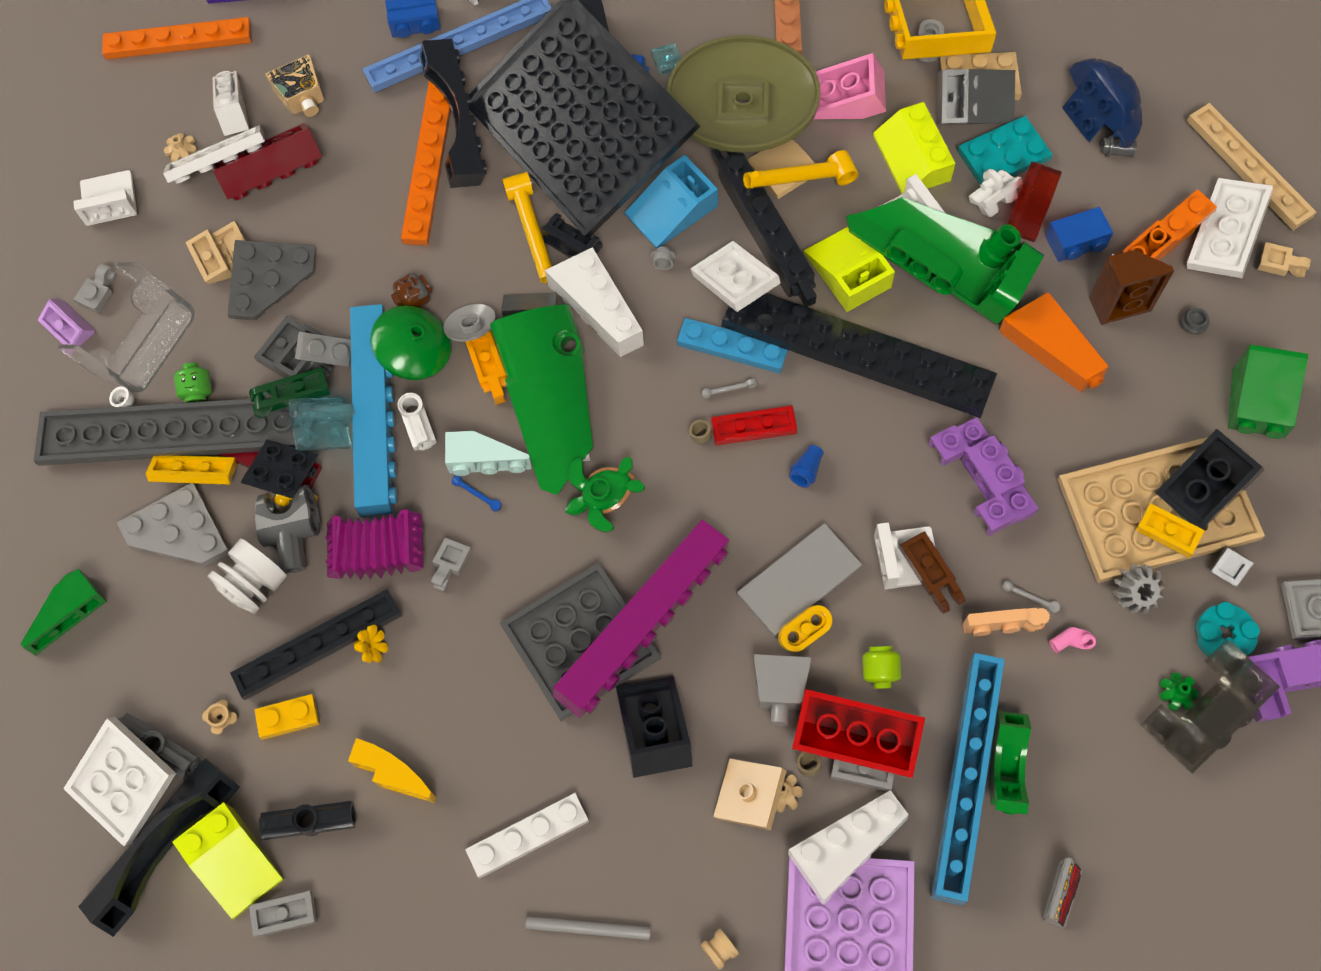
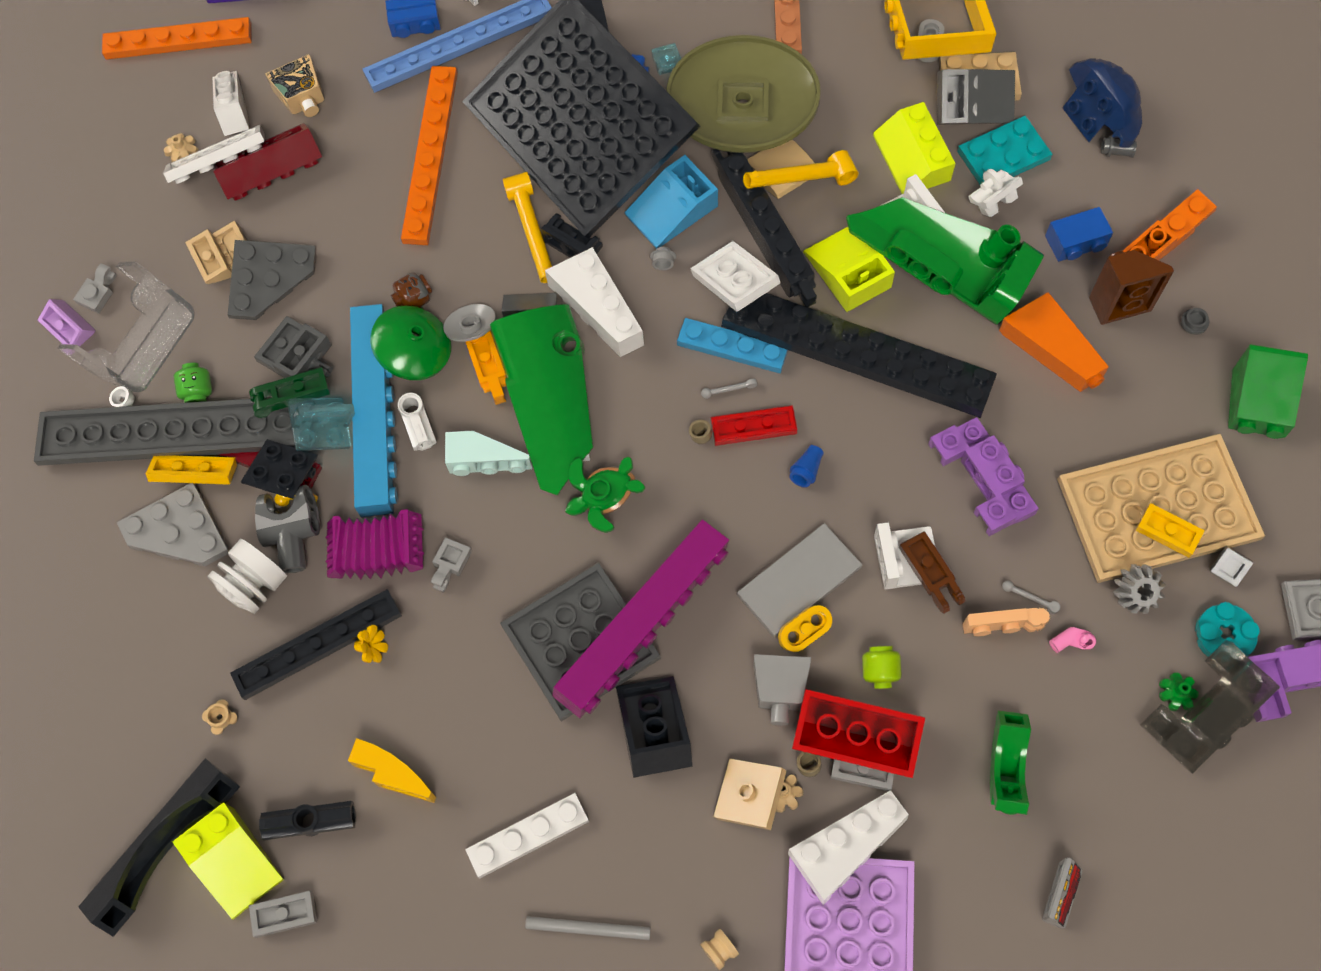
green slope [20,569,107,656] -> none
white plate [64,717,176,846] -> none
white bracket [73,170,137,226] -> none
dark grey piece [118,713,201,781] -> none
yellow plate [254,694,320,740] -> none
light grey plate [295,332,351,367] -> none
black arch [419,39,487,188] -> none
blue hinge [452,476,501,512] -> none
bright pink slope [814,53,886,119] -> none
dark azure brick [931,653,1005,906] -> none
clear red panel [1007,161,1062,242] -> none
black slope [1155,429,1264,529] -> none
tan plate [1187,103,1317,231] -> none
white plate [1187,178,1273,278] -> none
tan plate [1257,242,1311,277] -> none

